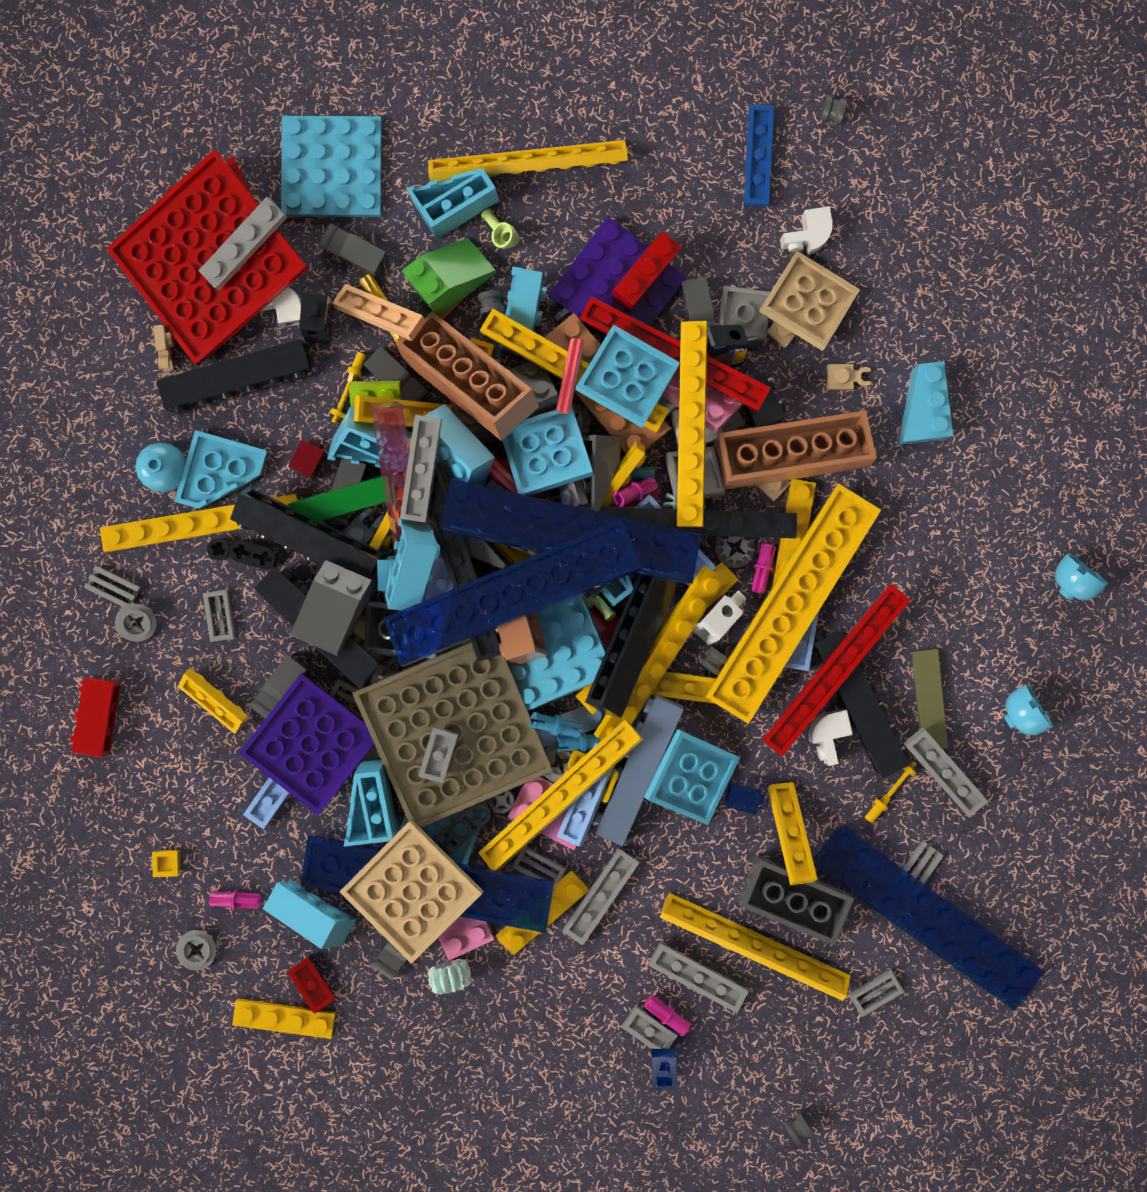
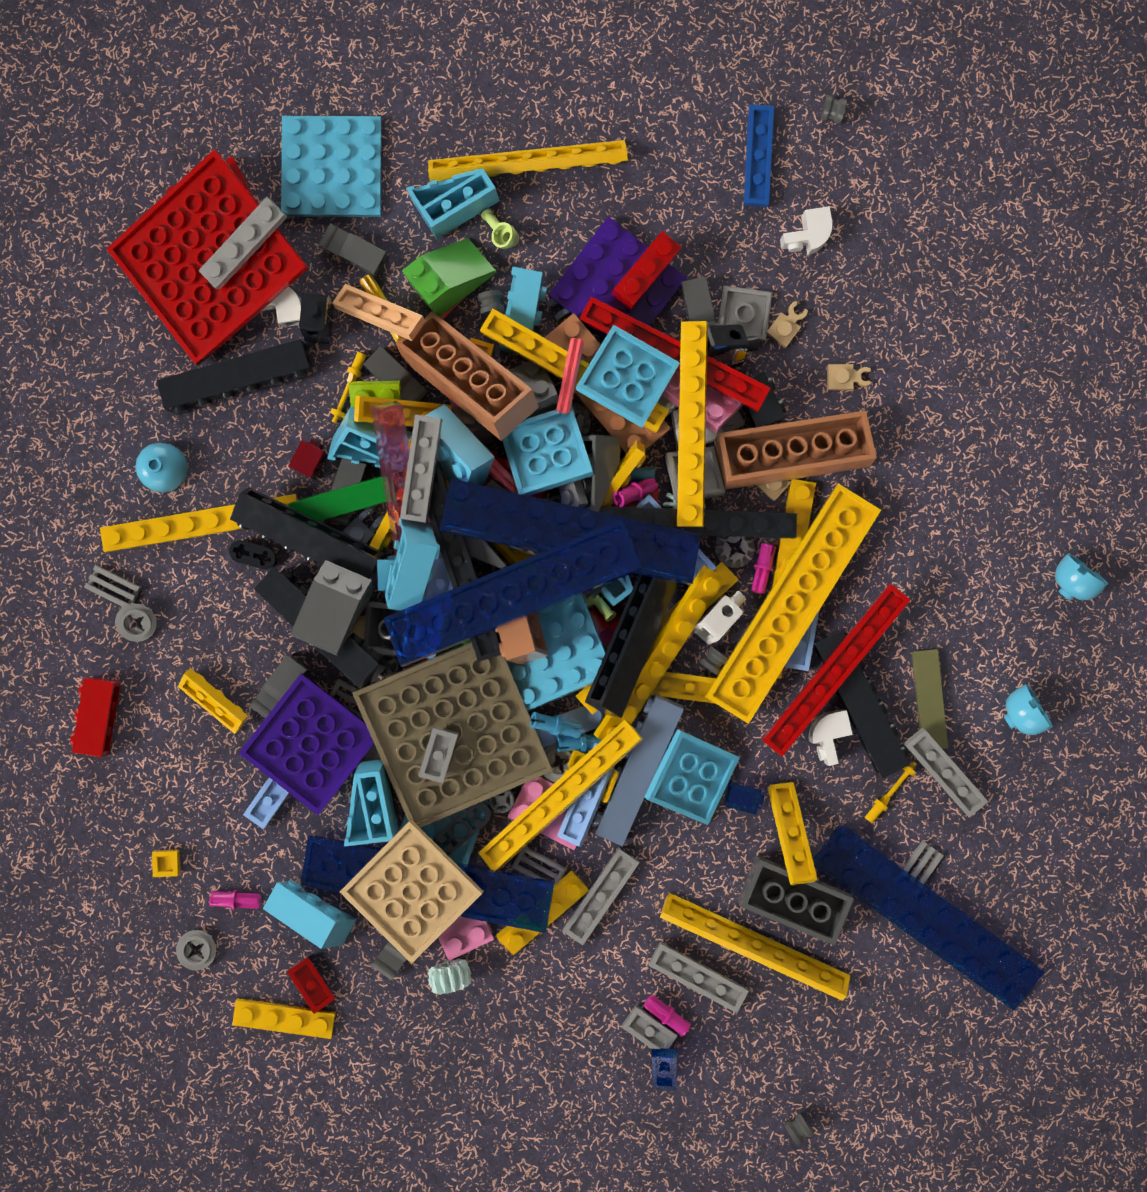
tan plate [153,325,175,372] -> none
medium azure plate [174,430,269,509] -> none
light grey tile [203,589,236,642] -> none
black bush [207,538,231,561] -> none
tan plate [759,251,860,351] -> none
light grey tile [848,969,904,1017] -> none
medium azure wedge [897,361,953,445] -> none

